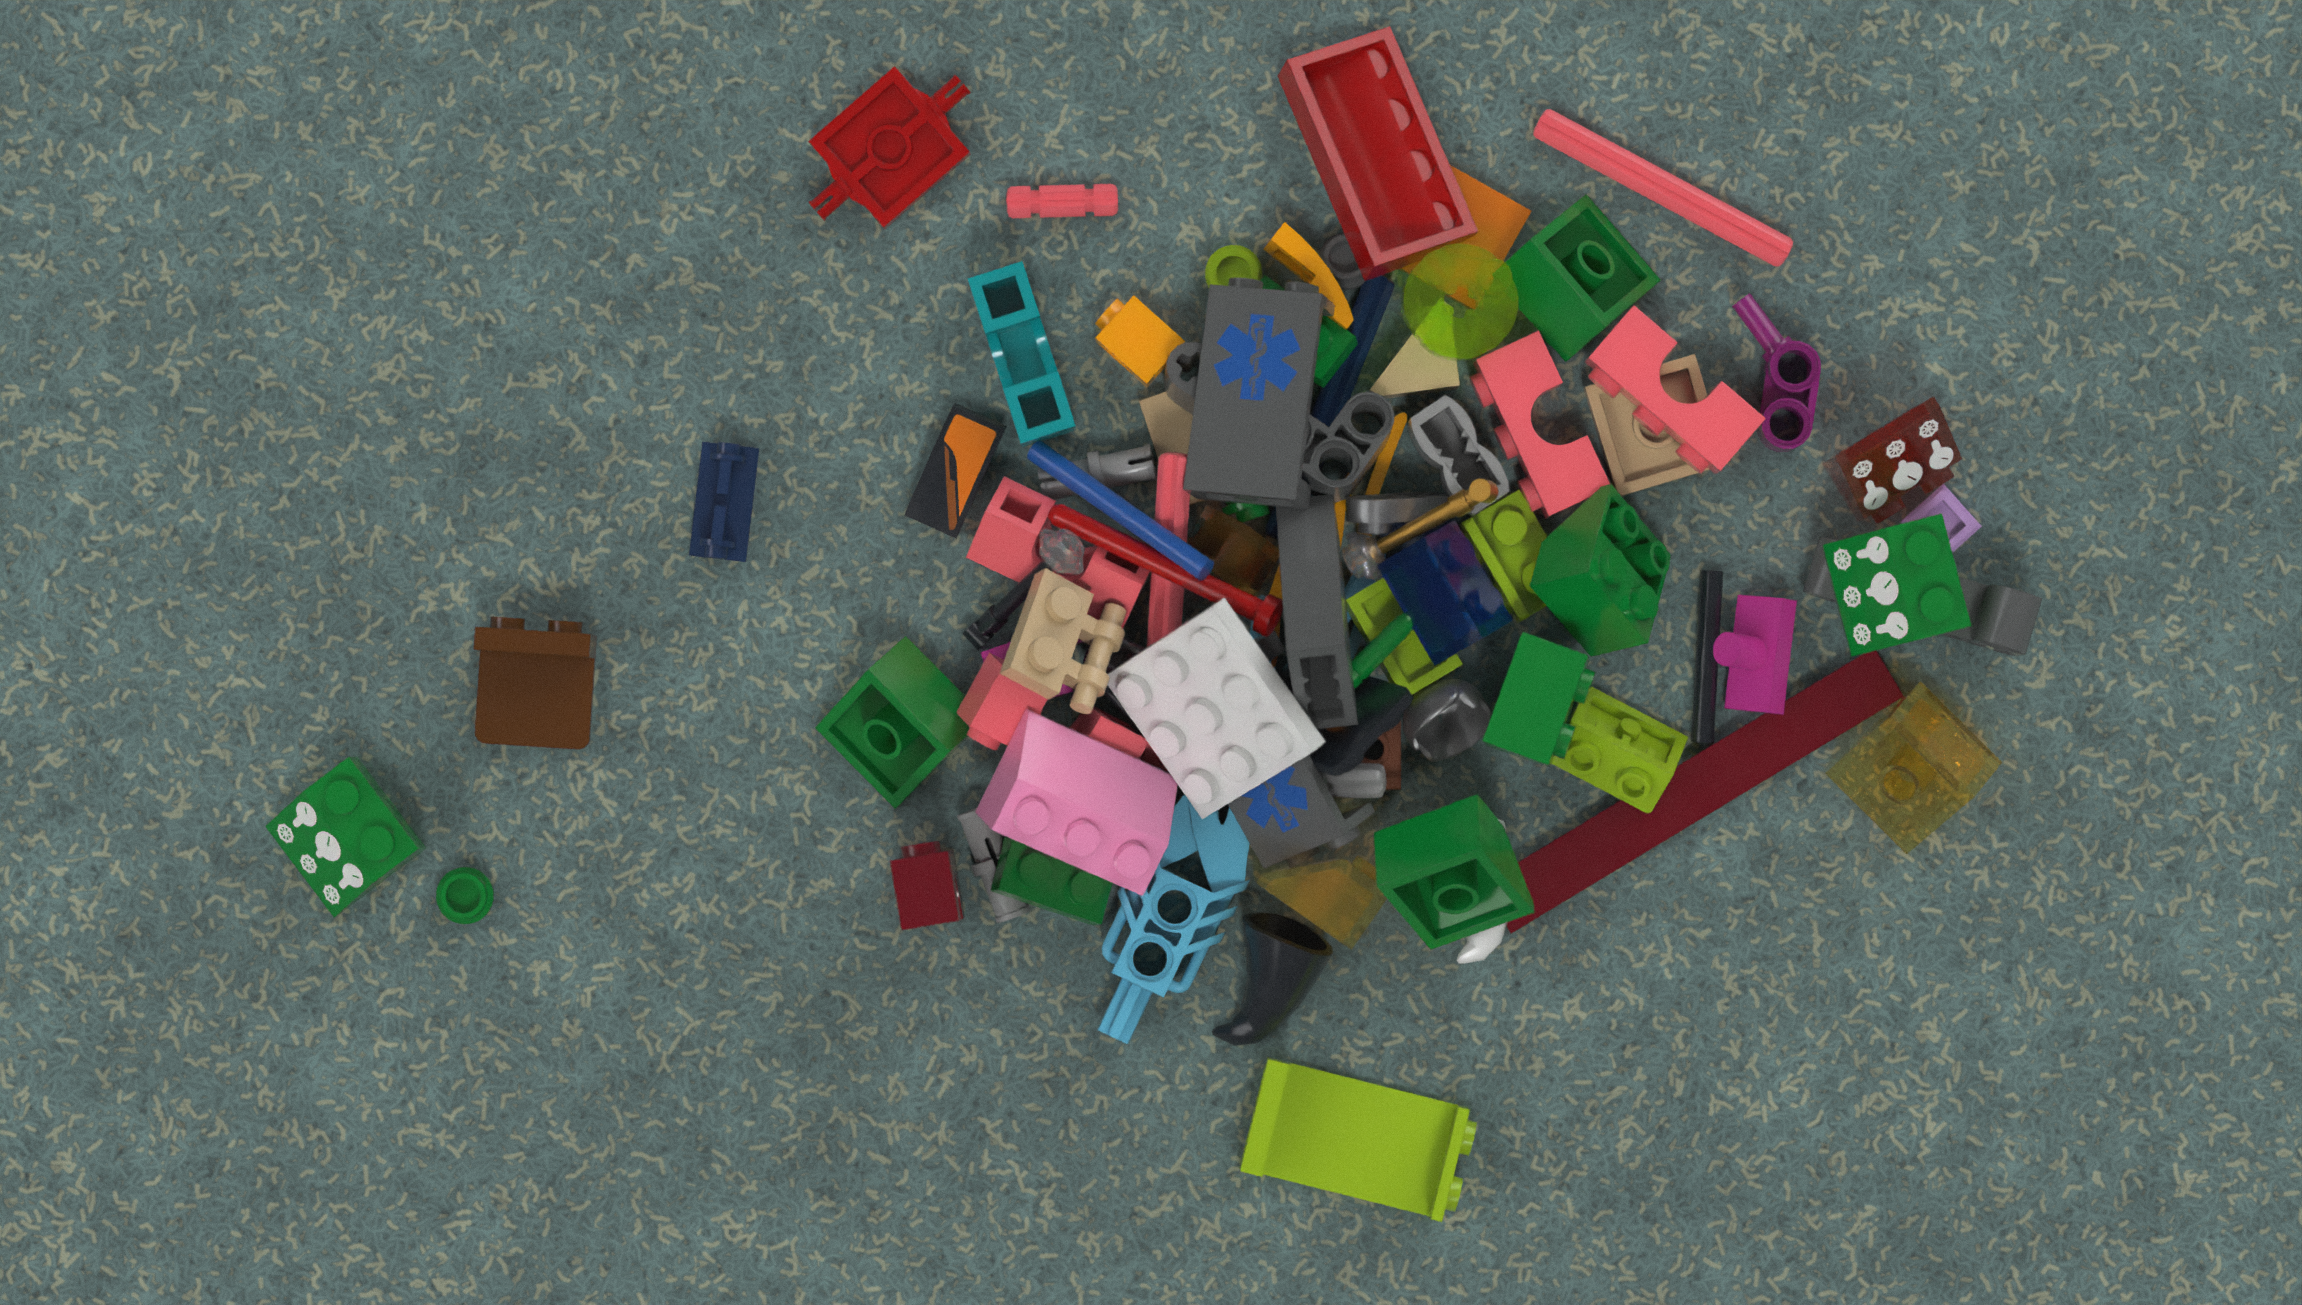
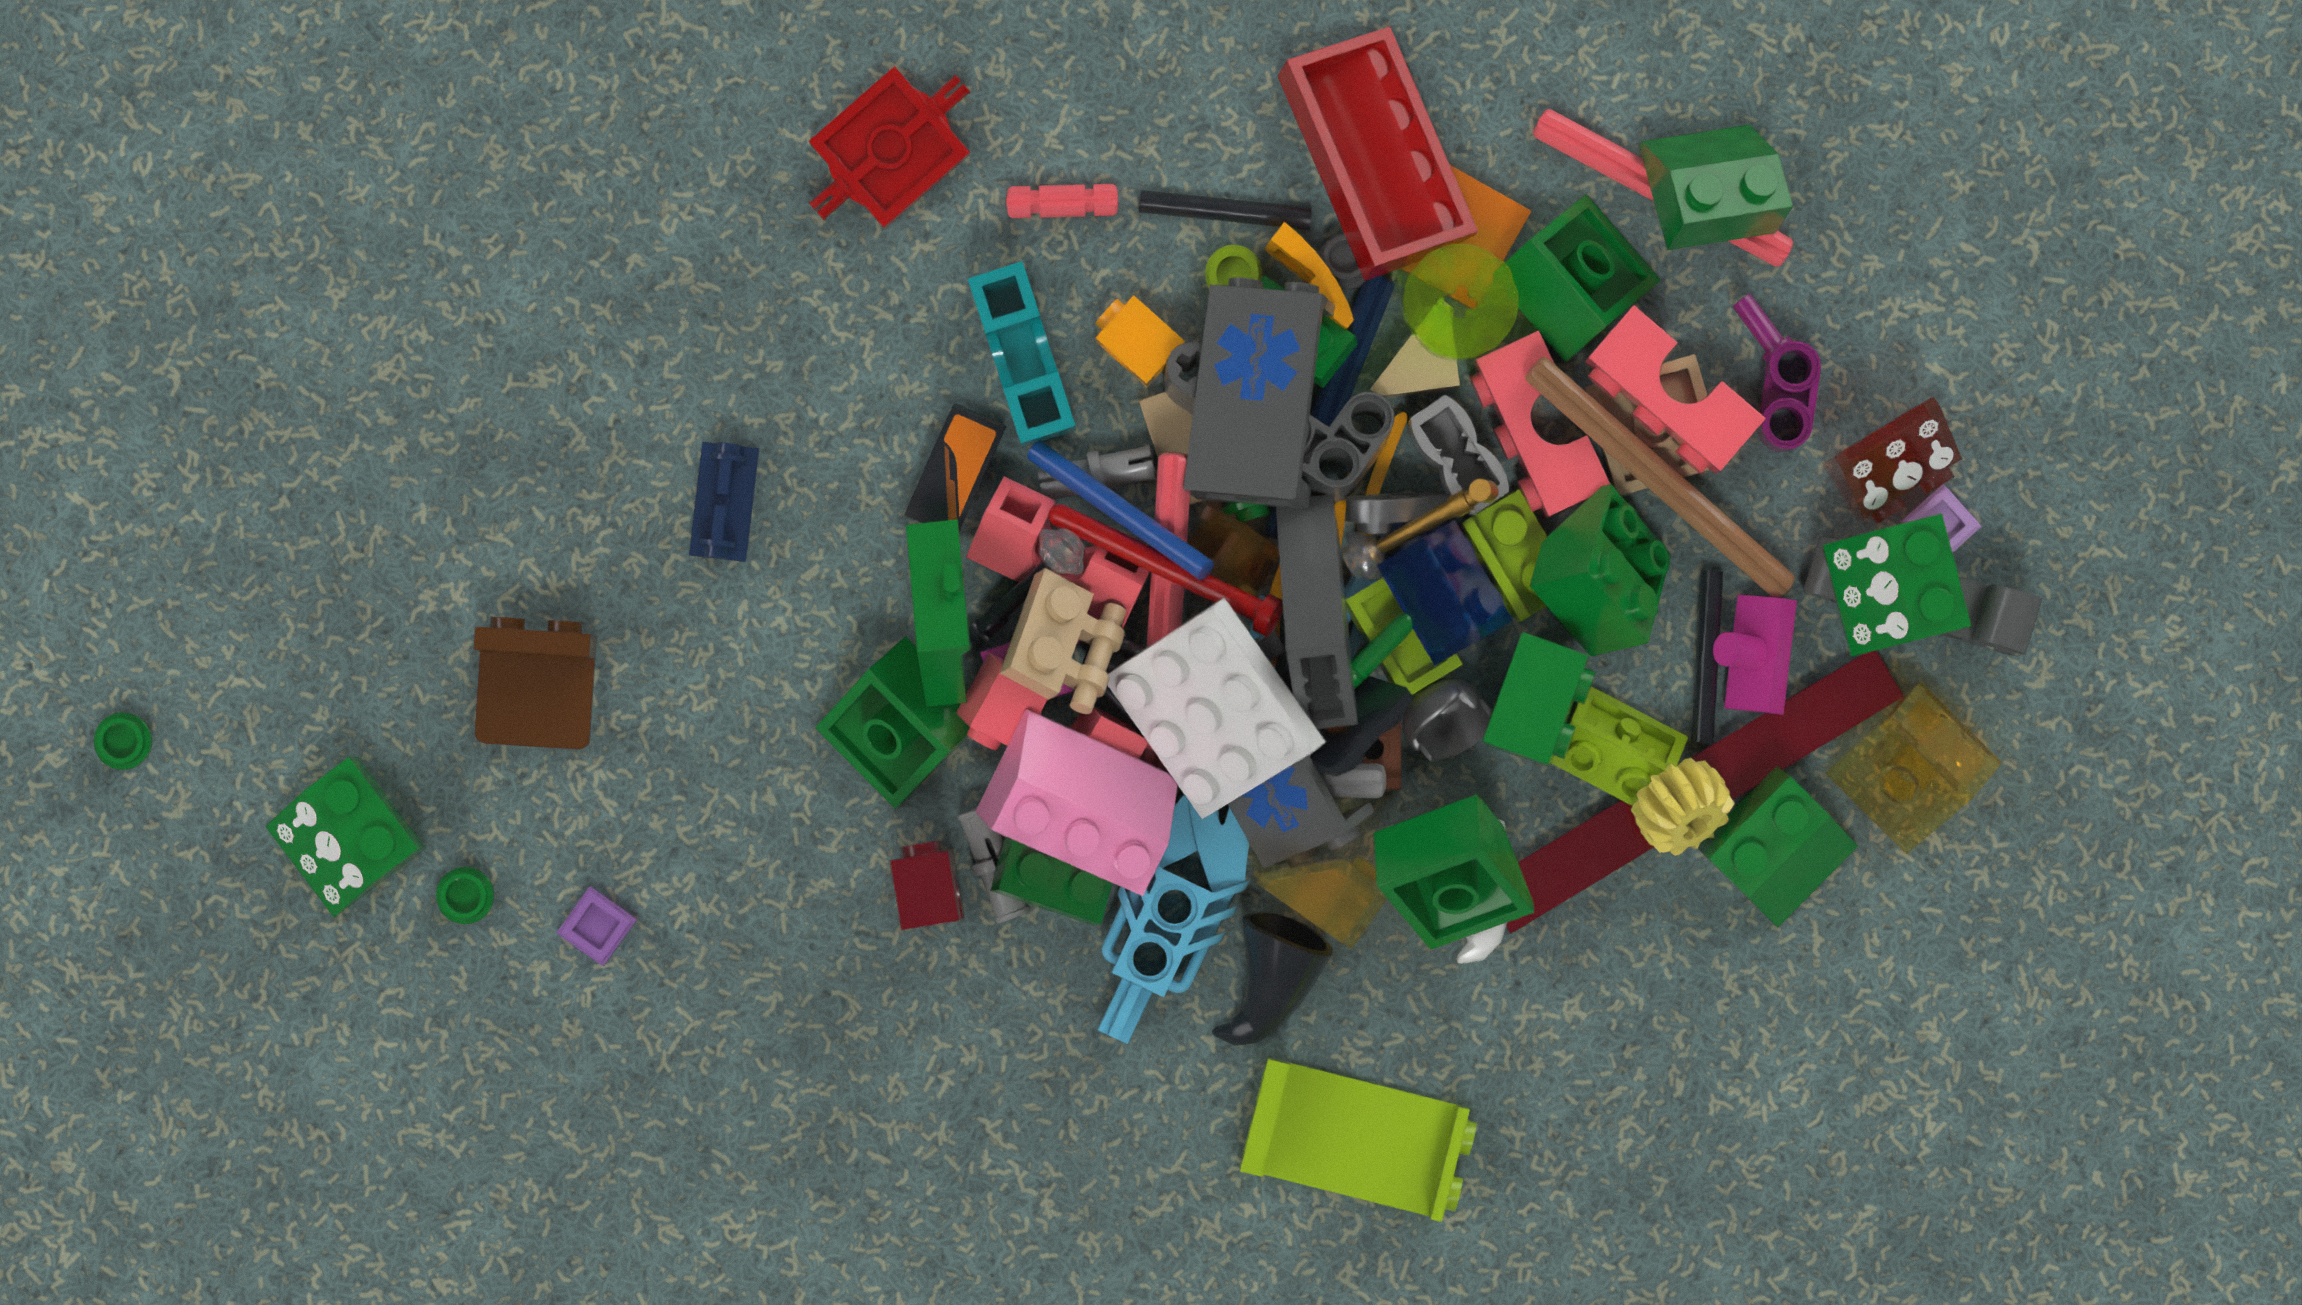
none -> green plate [94,712,152,770]
none -> medium lavender tile [557,886,638,966]
none -> green container [906,519,970,707]
none -> black bar [1139,190,1312,230]
none -> medium nougat axle [1525,357,1795,598]
none -> light yellow gear [1631,757,1734,856]
none -> green slope [1639,125,1793,250]
none -> green slope [1698,766,1858,928]

